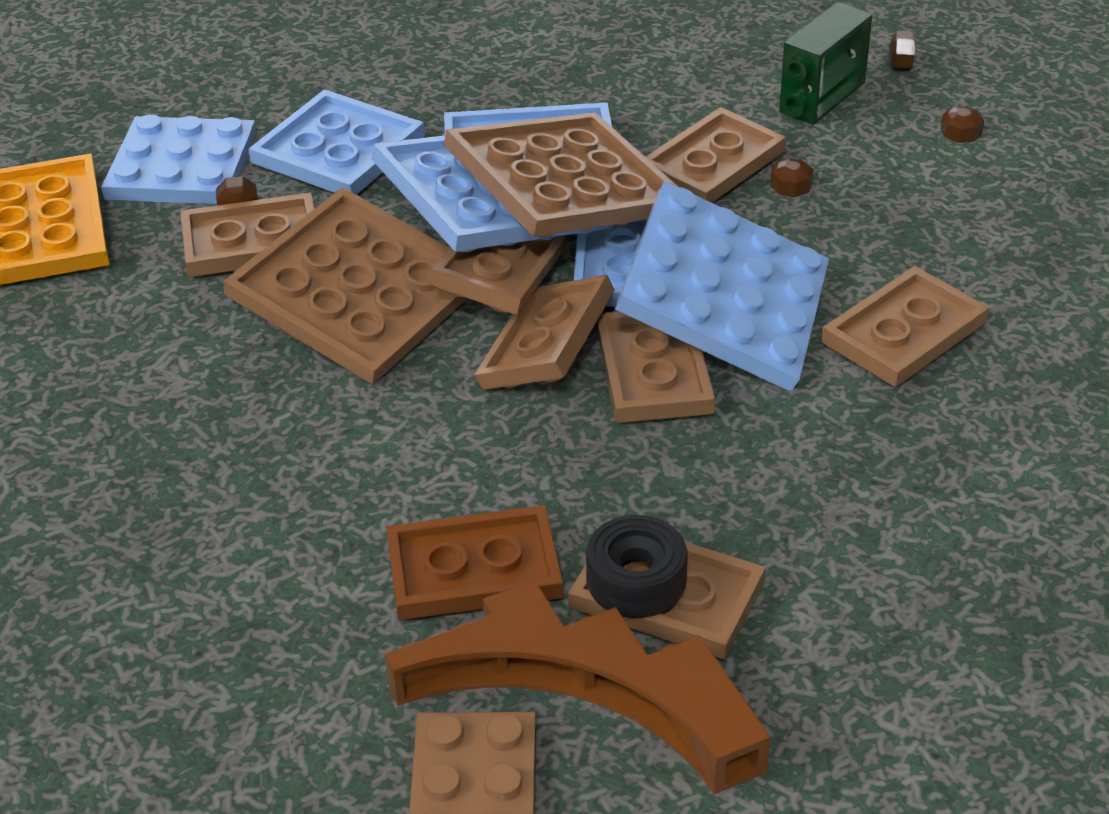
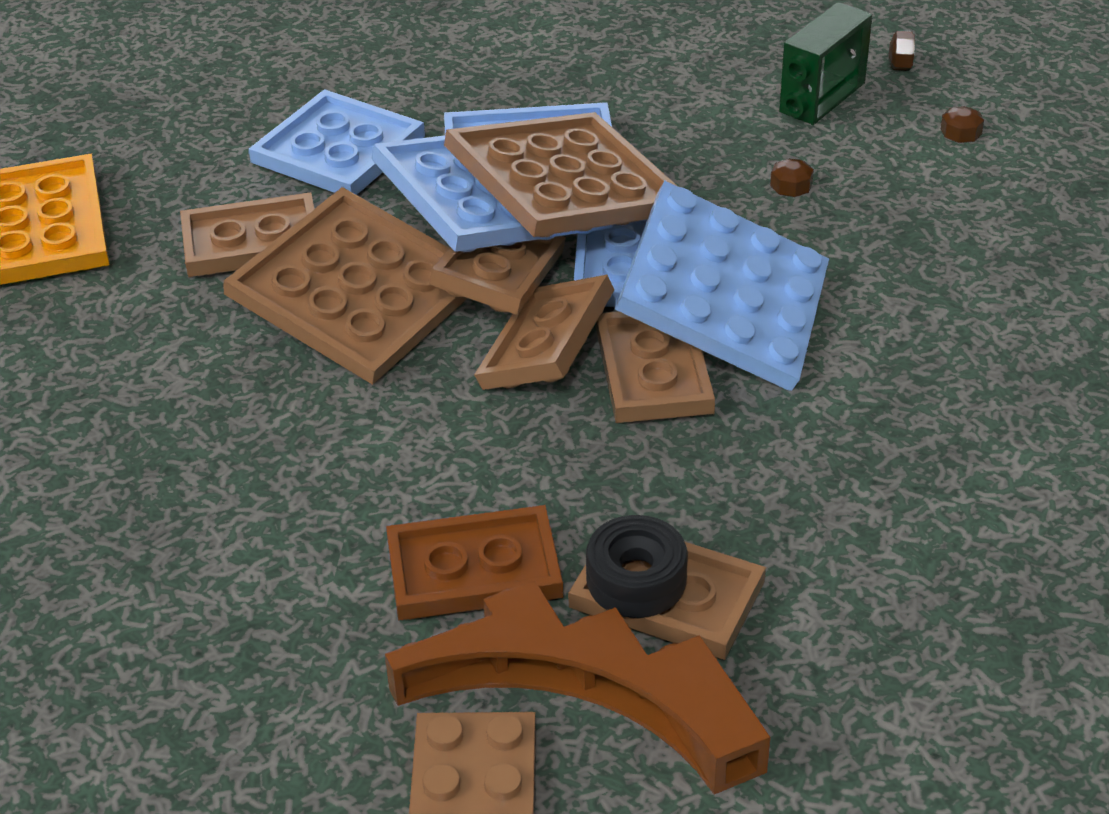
light blue plate [101,115,257,204] -> none
reddish brown tile [216,176,258,205] -> none
medium nougat plate [645,107,786,203] -> none
medium nougat plate [821,266,990,387] -> none

